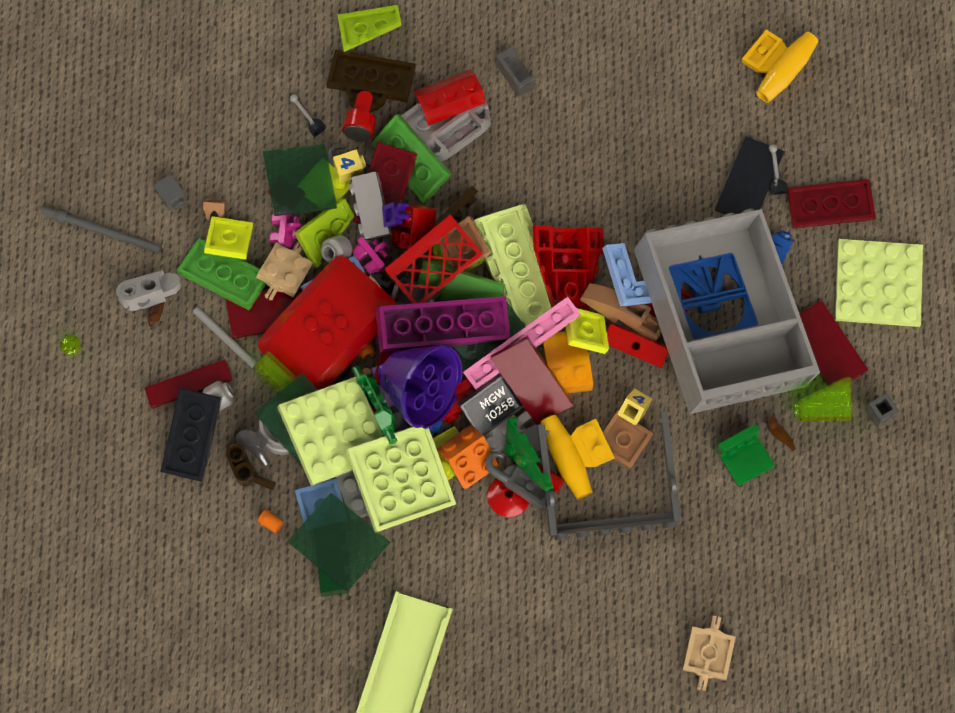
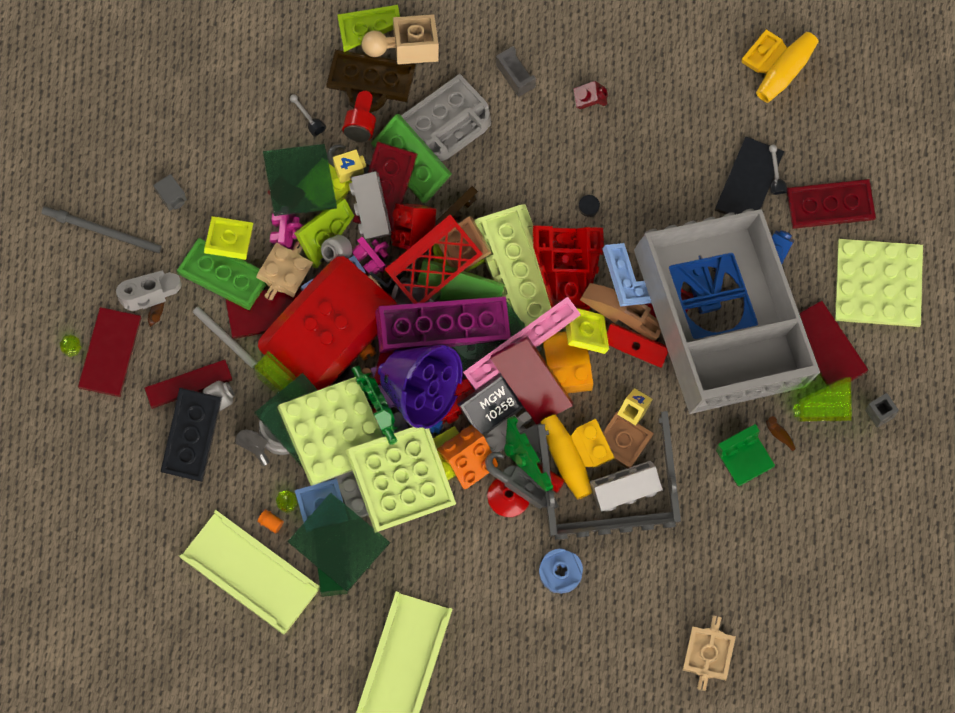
medium nougat tile [203,198,227,220] -> none
dark brown beam [226,443,276,490] -> none
dark purple plate [382,203,410,228] -> none
red slope [413,69,486,126] -> none
none -> dark red tile [78,307,142,397]
none -> yellowish green ladder [179,510,320,635]
none -> clear neon green tile [276,490,298,513]
none -> tan brick [362,15,439,64]
none -> medium blue plate [539,549,583,593]
none -> dark red bracket [573,81,608,109]
none -> black tile [579,195,600,217]
none -> brick [590,461,662,512]

